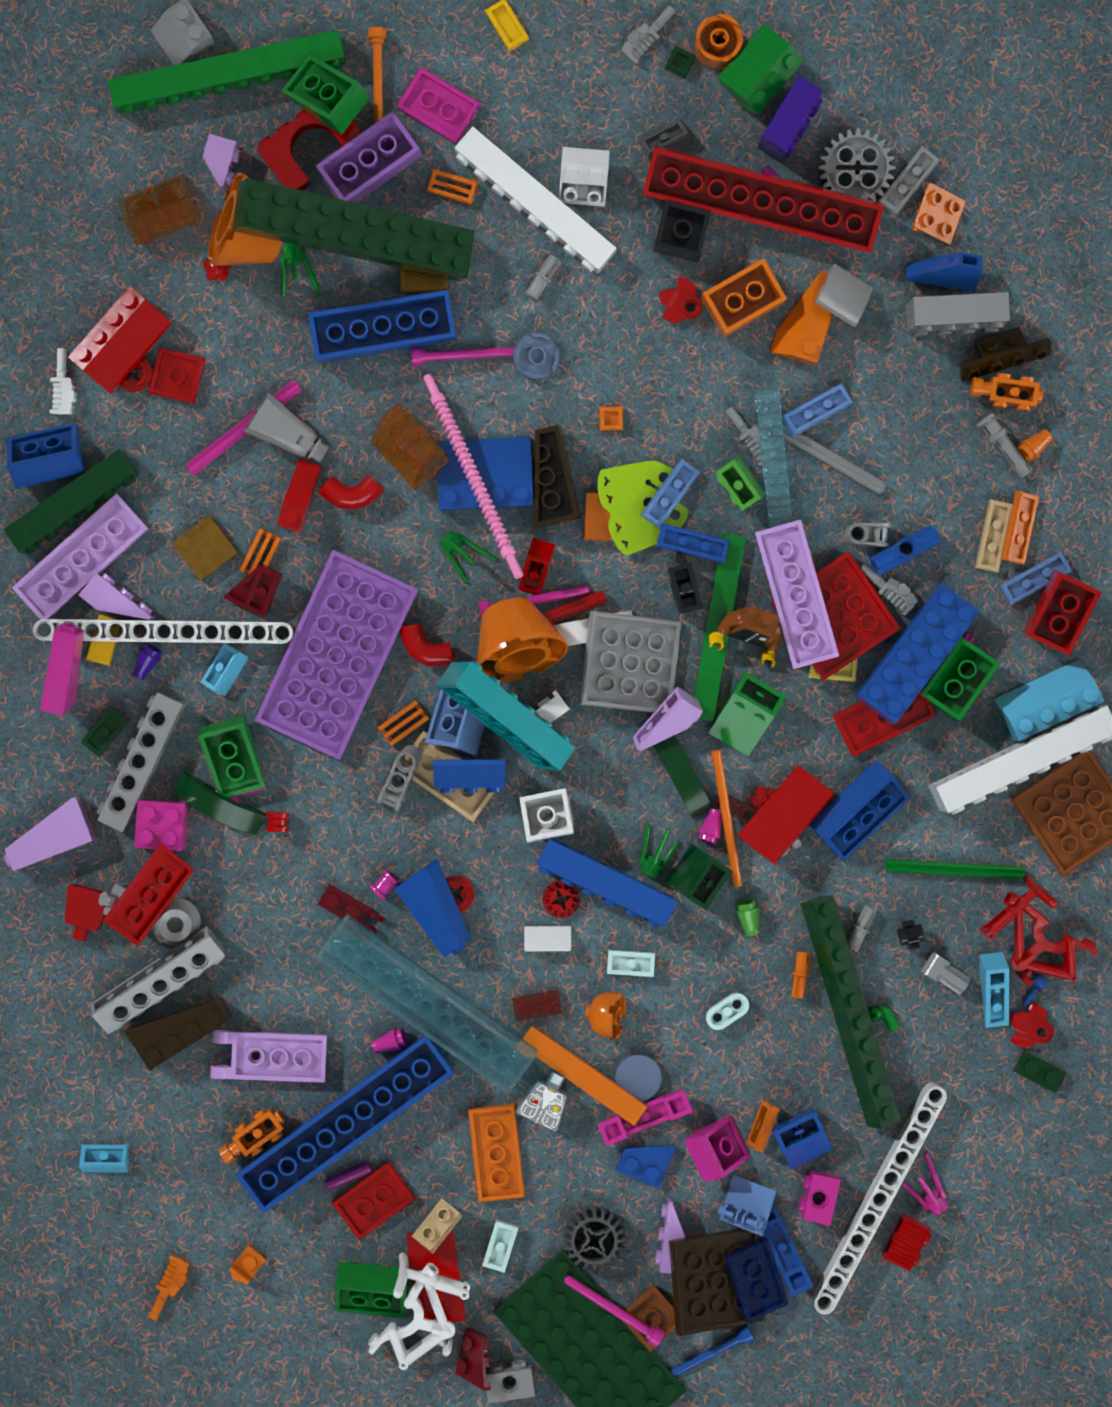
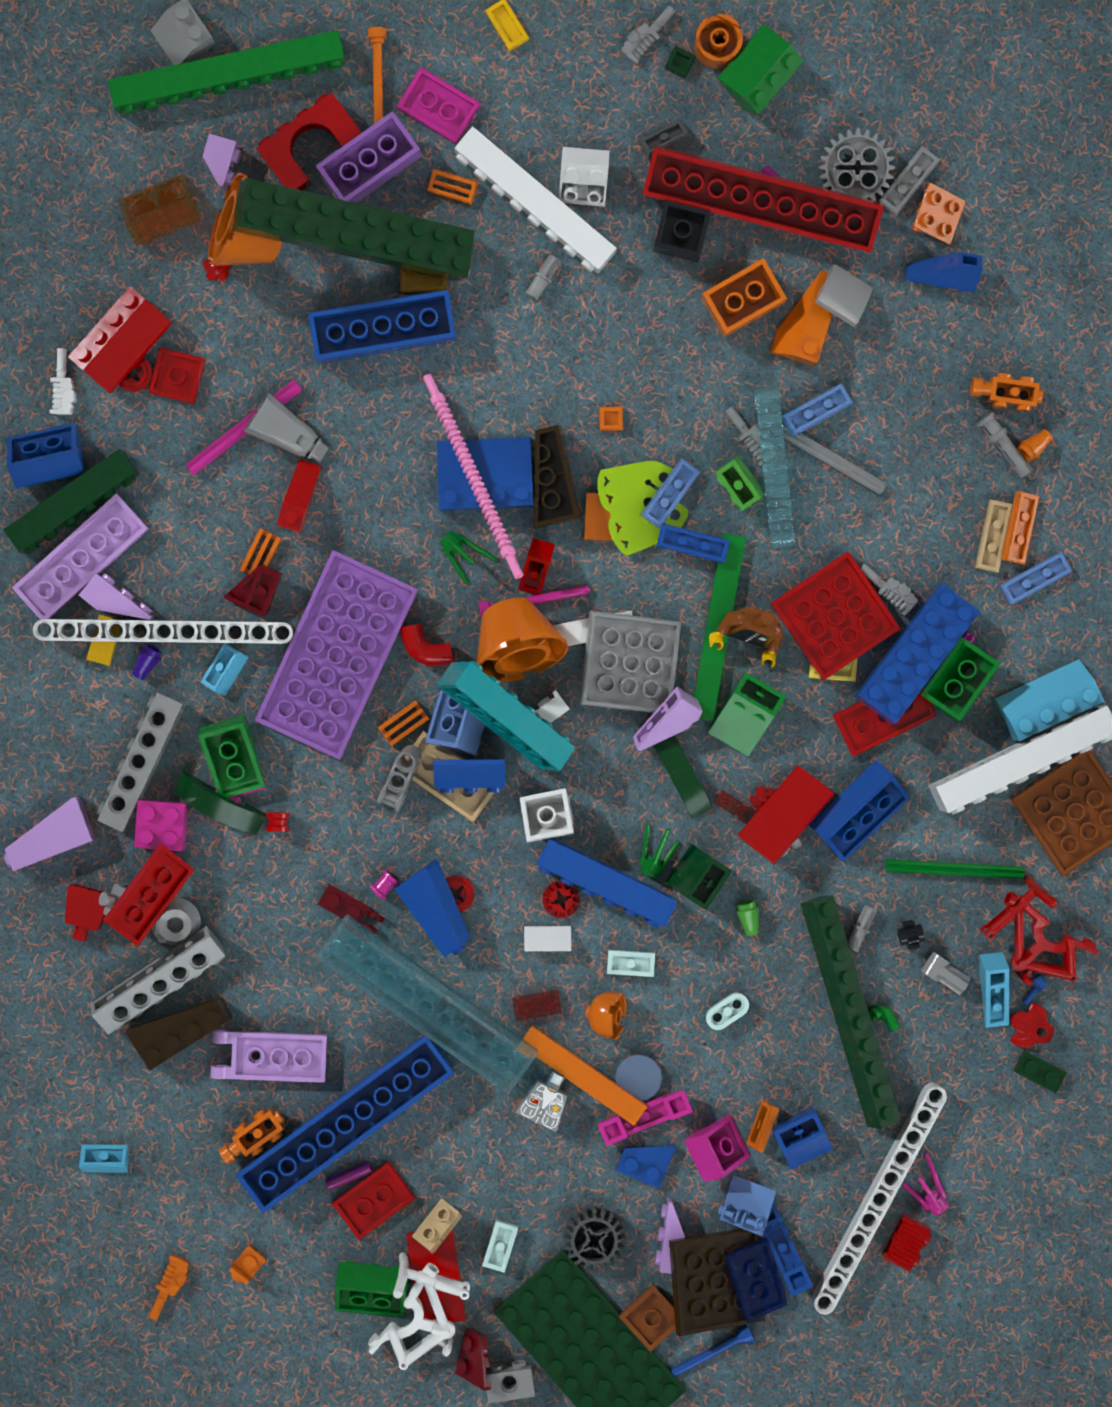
dark pink slope [40,623,84,716] -> none
dark green plate [81,706,130,757] -> none
pearl gold tile [172,515,239,581] -> none
green plant [280,244,322,298] -> none
green slope [281,54,370,135] -> none
red cylinder [318,475,385,510] -> none
clear orange slope [371,402,450,491] -> none
dark pink cone [372,1028,408,1054] -> none
dark pink piece [411,347,514,367] -> none
orange tile [468,1103,525,1203] -> none
sand blue tile [513,332,560,379] -> none
red axle [542,590,607,624] -> none
dark pink piece [564,1276,665,1348] -> none
red plate [659,277,703,323] -> none
black brick [667,562,703,615] -> none
dark pink cone [698,809,722,845] -> none
orange piece [711,749,742,887] -> none
lavender plate [755,520,839,669] -> none
dark purple brick [757,76,823,162] -> none
orange axle [791,951,812,999] -> none
dark pink brick [798,1169,841,1226] -> none
light grey piece [844,523,891,548] -> none
blue piece [869,525,941,576] -> none
light grey brick [906,292,1010,337] -> none
dark brown bracket [960,327,1052,382] -> none
red brick [1023,569,1102,656] -> none

